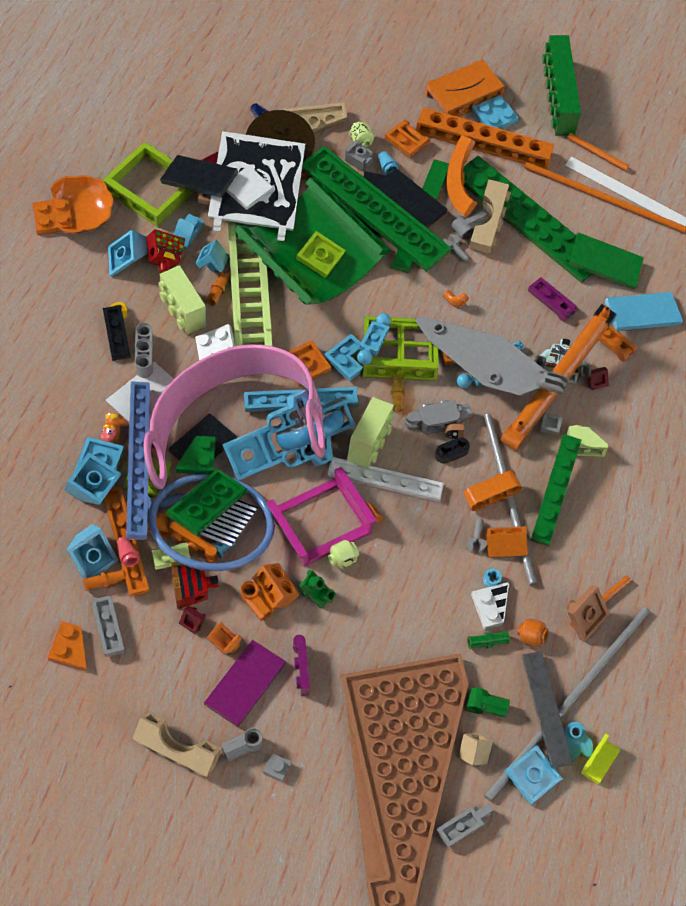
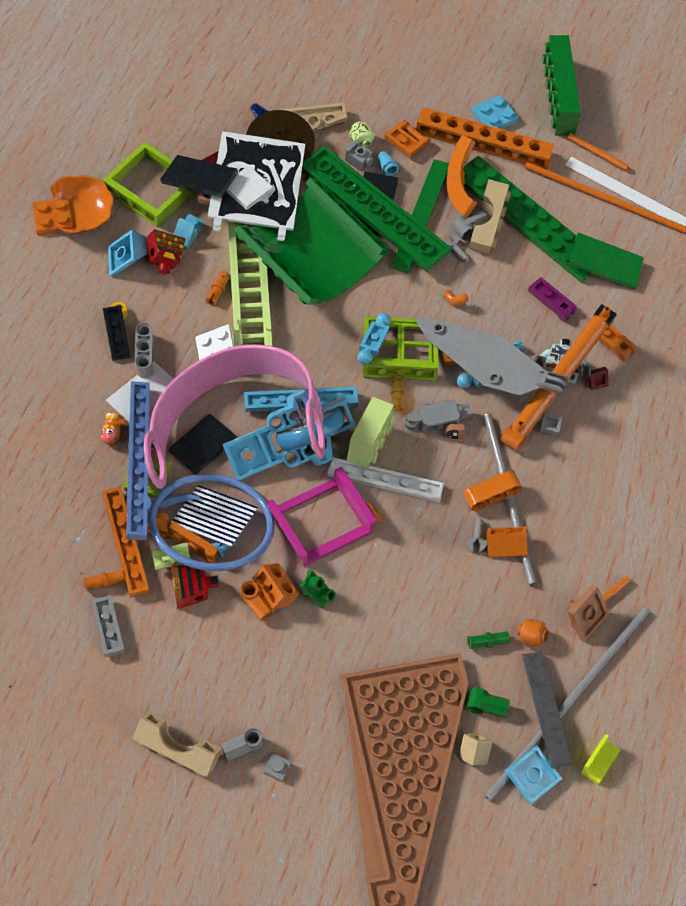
orange wing [48,621,87,671] -> none
medium azure slope [64,452,121,505] -> none
medium azure slope [66,524,119,578] -> none
medium azure plate [75,437,124,470] -> none
coral cone [117,537,140,567] -> none
yellowish green brick [159,265,206,335] -> none
green tile [166,468,247,536] -> none
green wing [176,436,215,474] -> none
dark red tile [179,605,206,634] -> none
medium azure panel [196,239,229,272] -> none
magenta tile [204,639,286,727] -> none
orange bracket [206,622,242,654] -> none
orange plate [289,340,331,387] -> none
magenta plate [293,635,310,696] -> none
lime plate [296,231,346,278] -> none
medium azure plate [324,334,363,382] -> none
yellowish green head [328,540,359,569] -> none
black tile [375,168,447,228] -> none
orange panel [425,59,505,117] -> none
black beam [435,438,470,463] -> none
light grey hinge [436,803,494,849] -> none
white wing [471,582,509,630] -> none
medium azure bush [483,568,502,587] -> none
green plate [530,434,582,547] -> none
medium azure plate [564,722,593,761] -> none
yellowish green slope [567,425,608,457] -> none
medium azure tile [605,292,683,331] -> none

